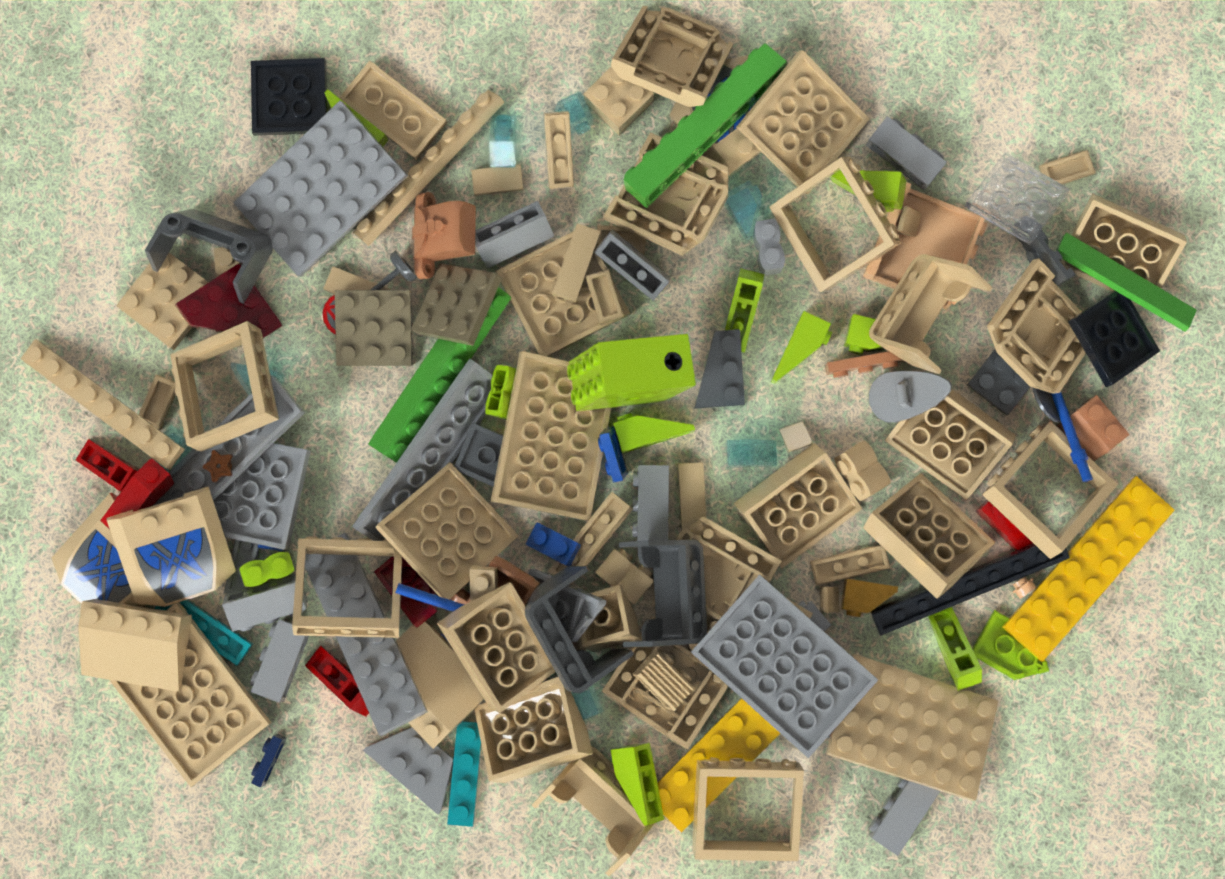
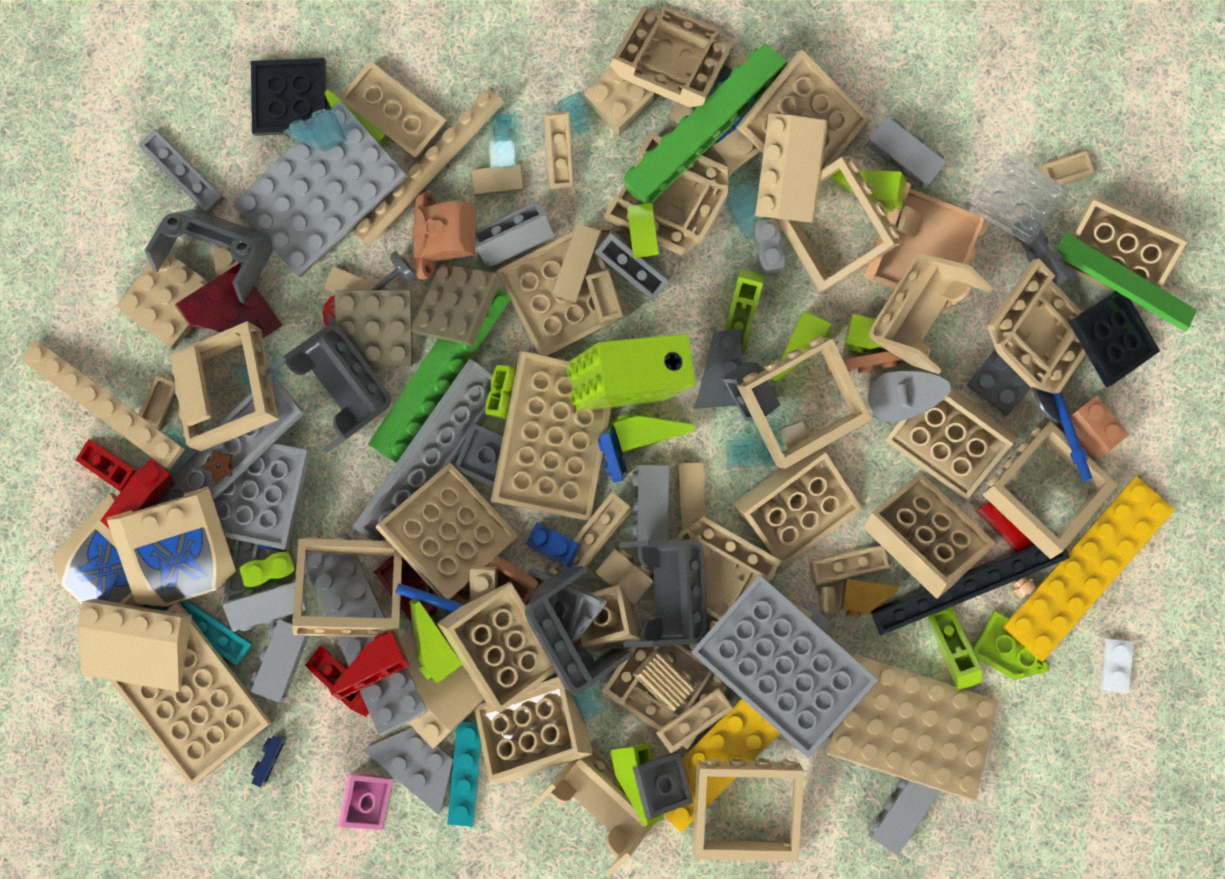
tan brick [834,440,891,501] -> none
none -> light grey tile [138,128,225,214]
none -> tan tile [173,347,212,426]
none -> dark grey windscreen [265,325,391,453]
none -> clear light blue slope [283,109,347,151]
none -> red slope [330,632,410,700]
none -> bright pink slope [338,771,393,830]
none -> lime slope [409,599,462,683]
none -> lime slope [627,202,659,259]
none -> dark grey plate [632,752,693,818]
none -> tan tile [655,687,734,754]
none -> dark grey brick [723,362,780,422]
none -> tan window [737,336,871,469]
none -> tan slope [755,113,828,223]
none -> white plate [1101,638,1134,693]

